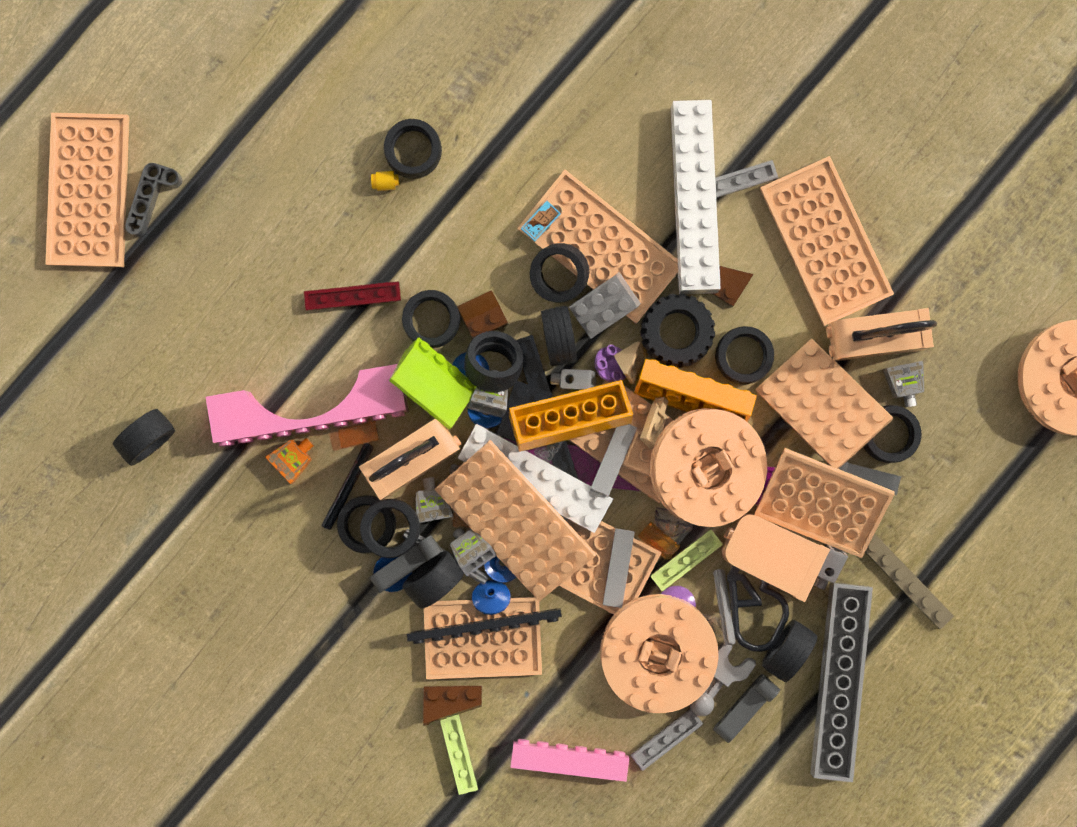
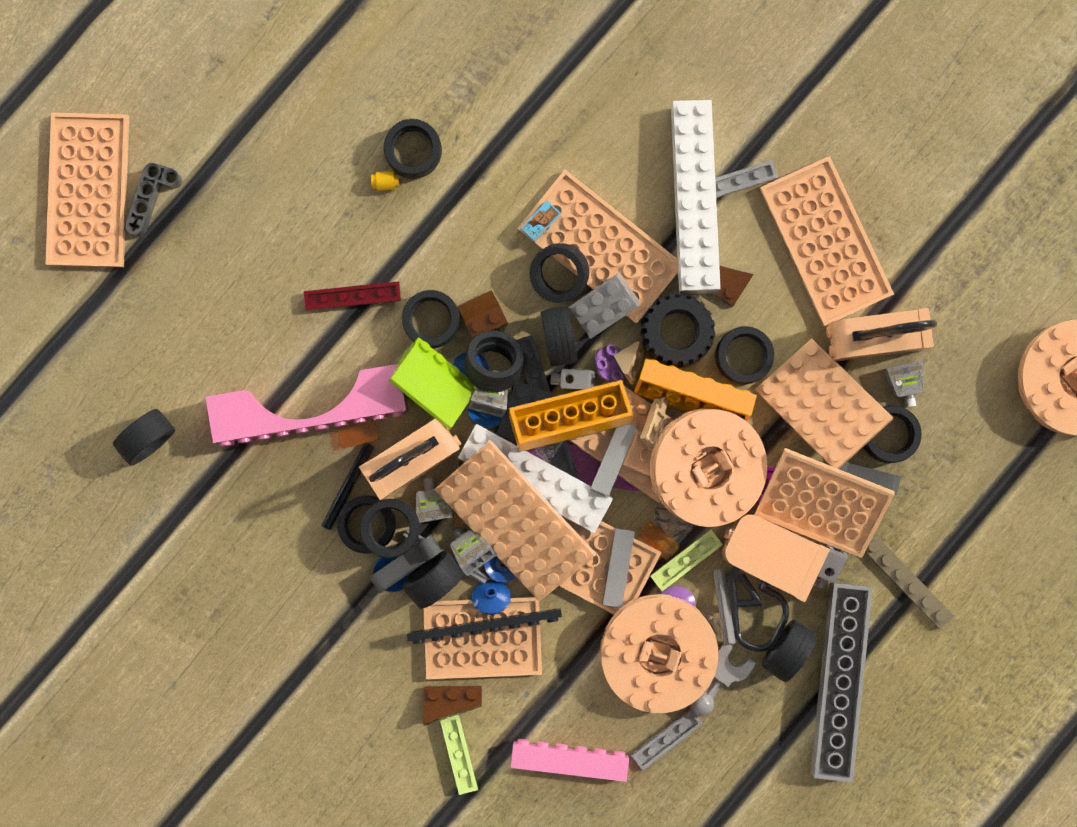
orange torso [265,438,314,484] -> none
dark grey beam [713,674,780,743] -> none

